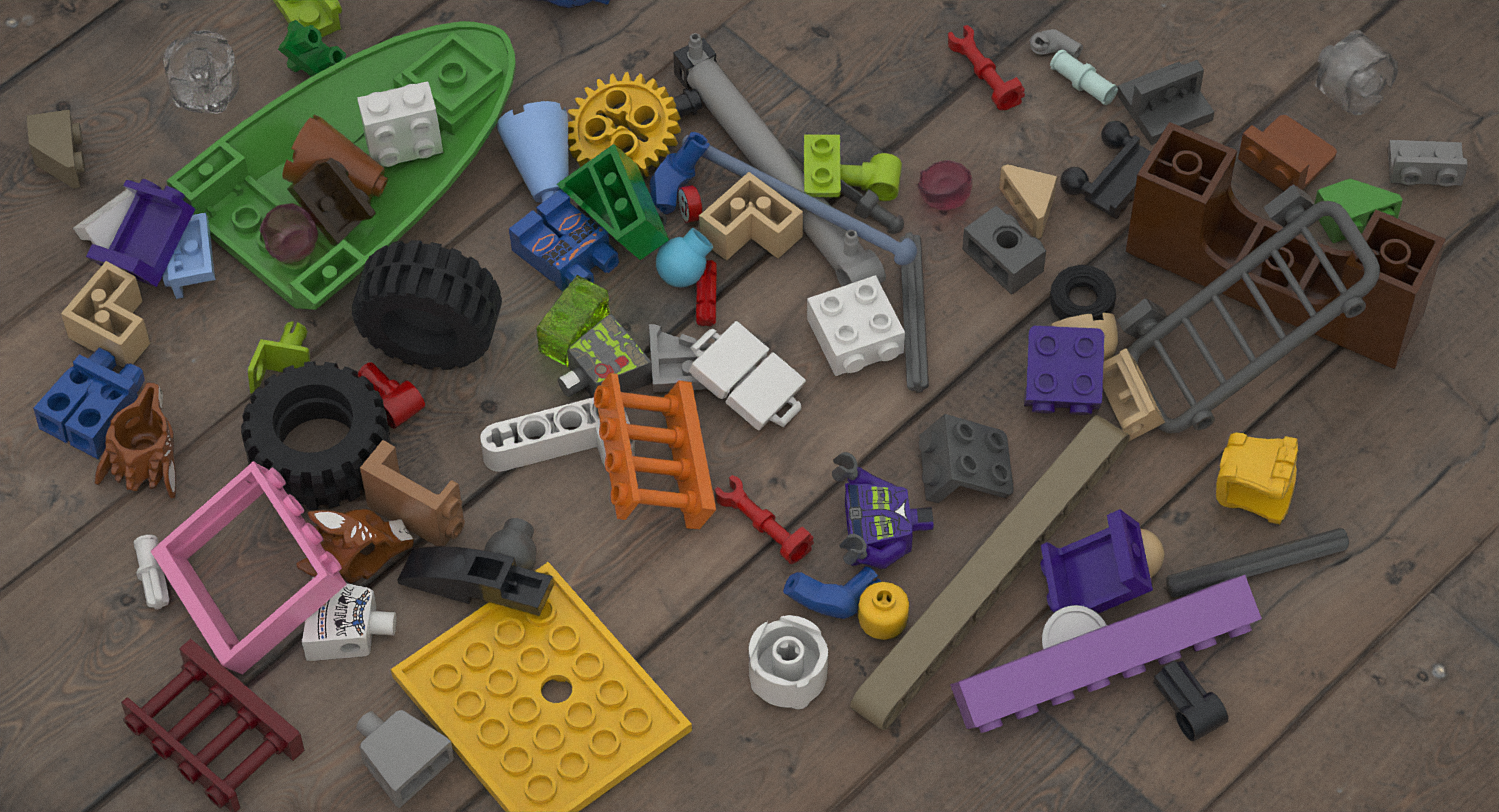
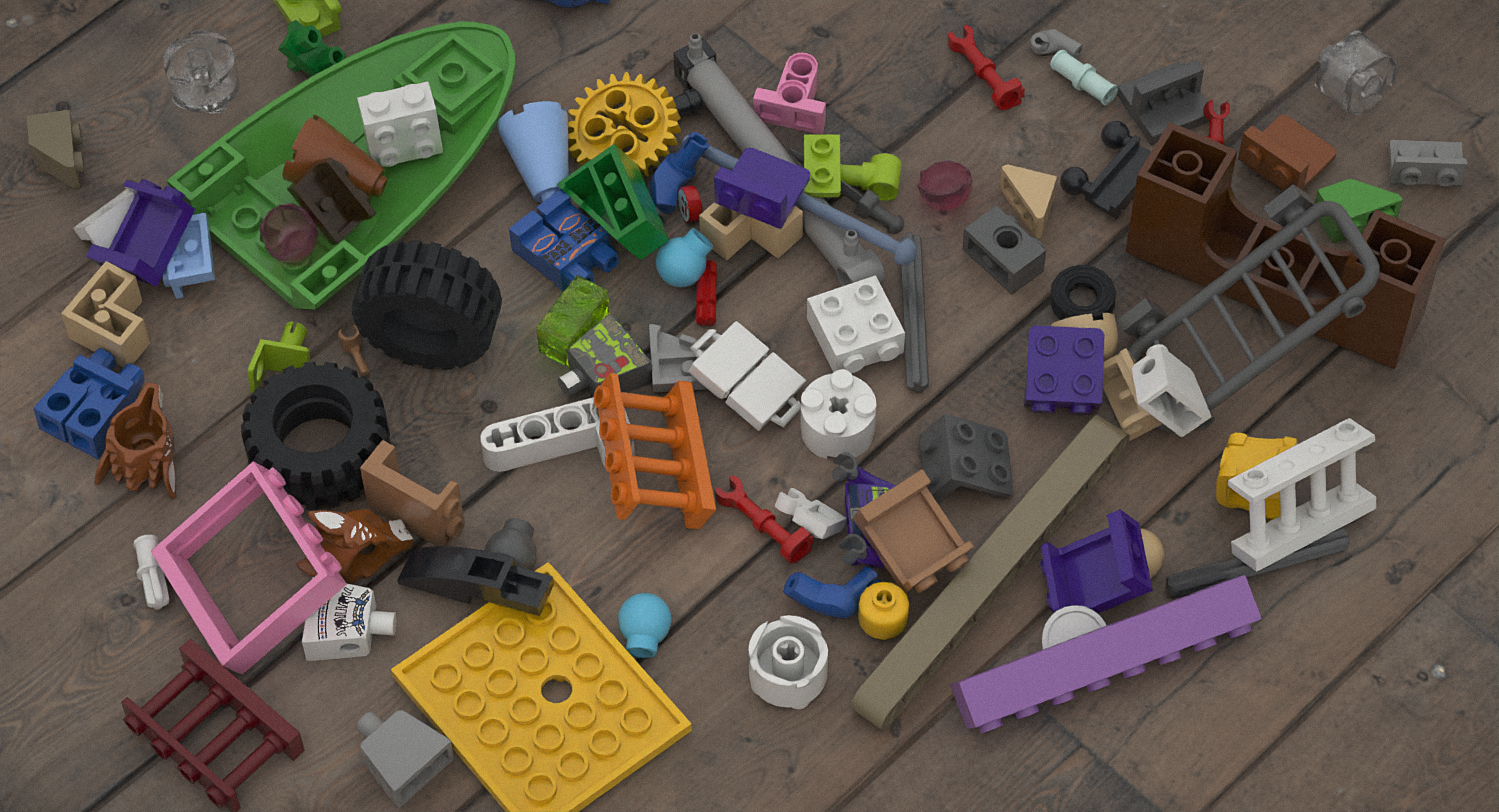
red pin [358,362,425,429] -> none
black piece [1153,661,1228,742] -> none
none -> medium nougat hand [338,325,370,377]
none -> medium azure piece [618,593,672,658]
none -> dark purple bracket [714,148,810,229]
none -> bright pink tile [753,53,826,135]
none -> white plate [775,488,847,539]
none -> white brick [800,369,877,459]
none -> medium nougat panel [853,469,974,594]
none -> white torso [1132,344,1211,438]
none -> red arm [1203,100,1230,145]
none -> white fence [1228,418,1376,572]

